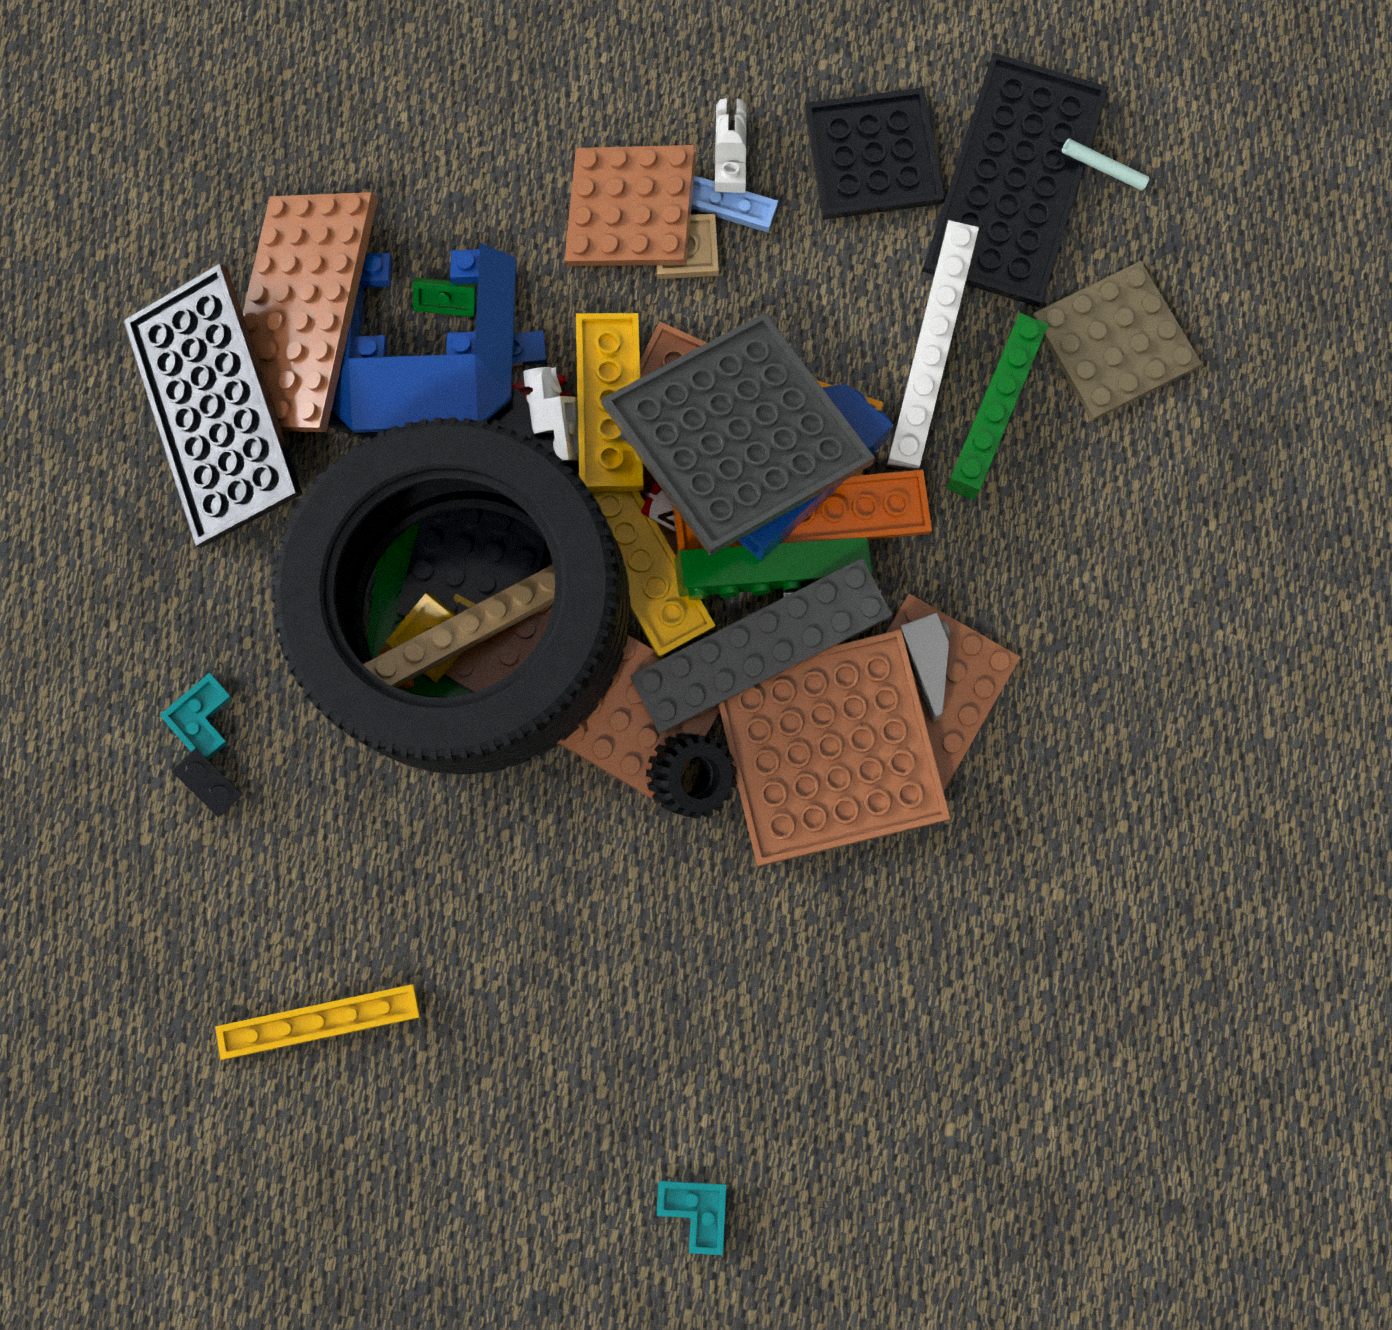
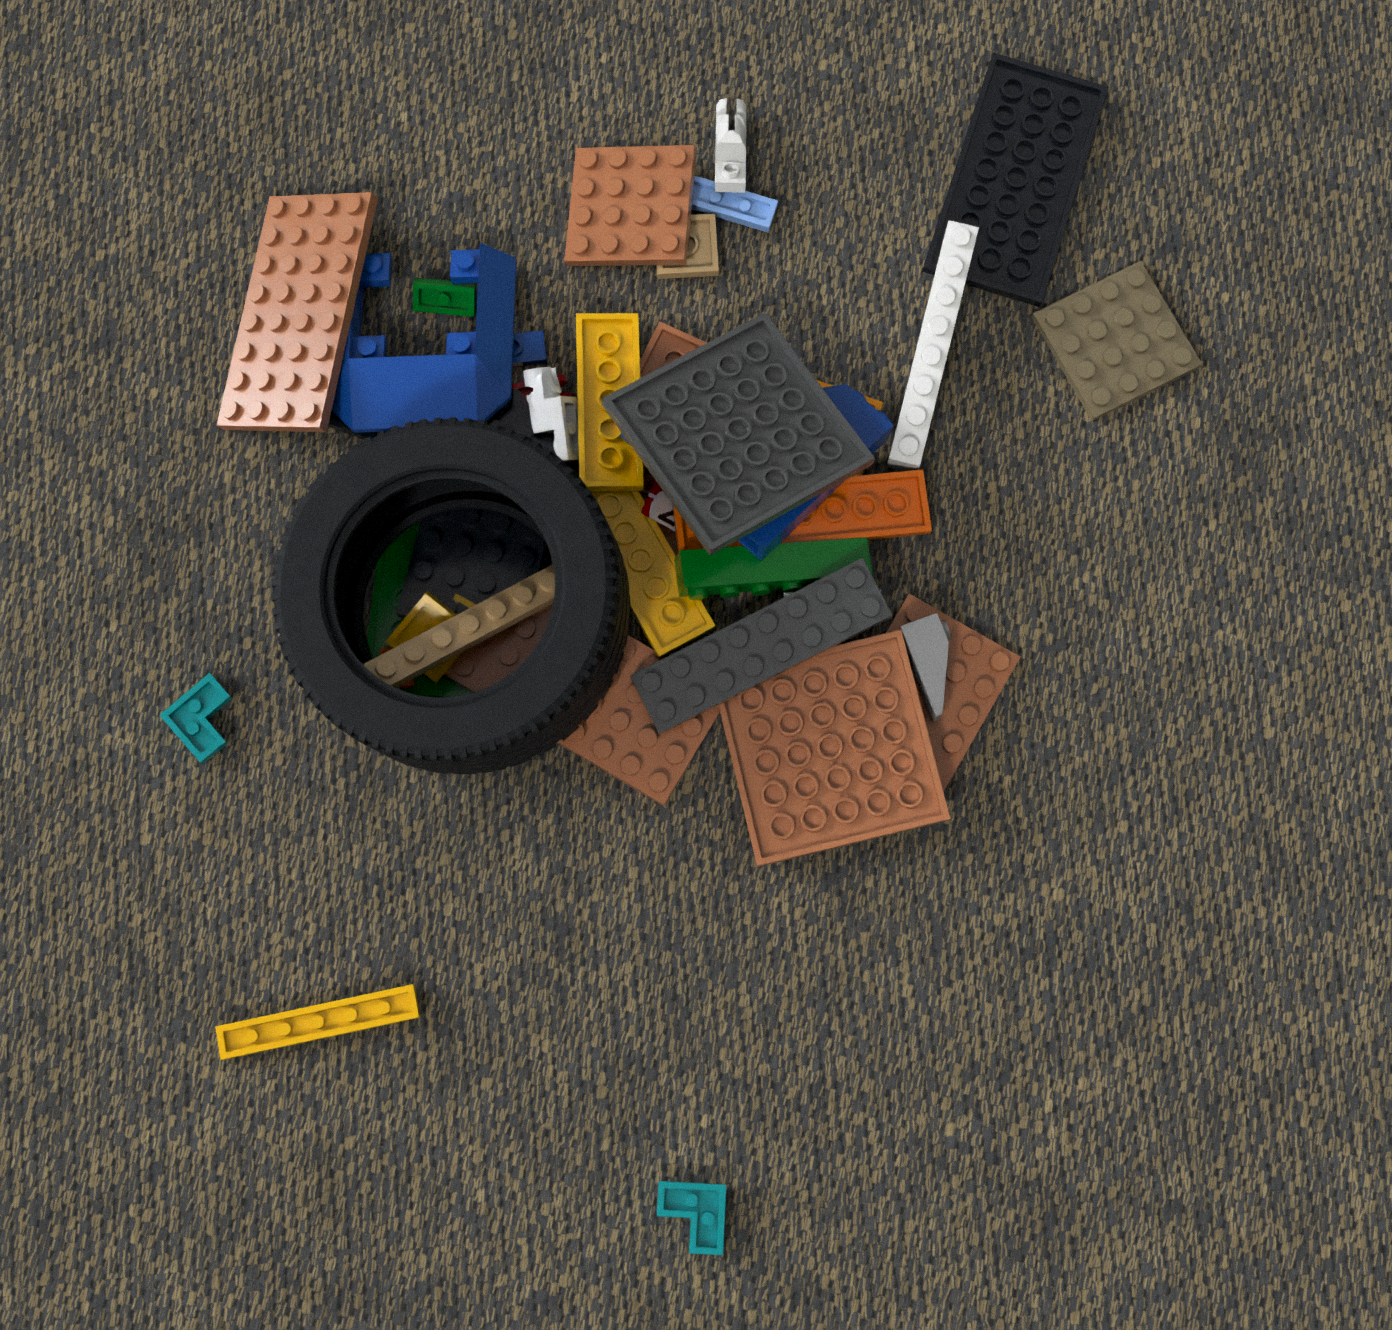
plate [123,264,303,547] -> none
black plate [171,747,242,818] -> none
black tyre [646,733,737,818] -> none
black plate [804,88,944,220] -> none
green brick [946,313,1049,501] -> none
light aqua piece [1062,138,1149,191] -> none

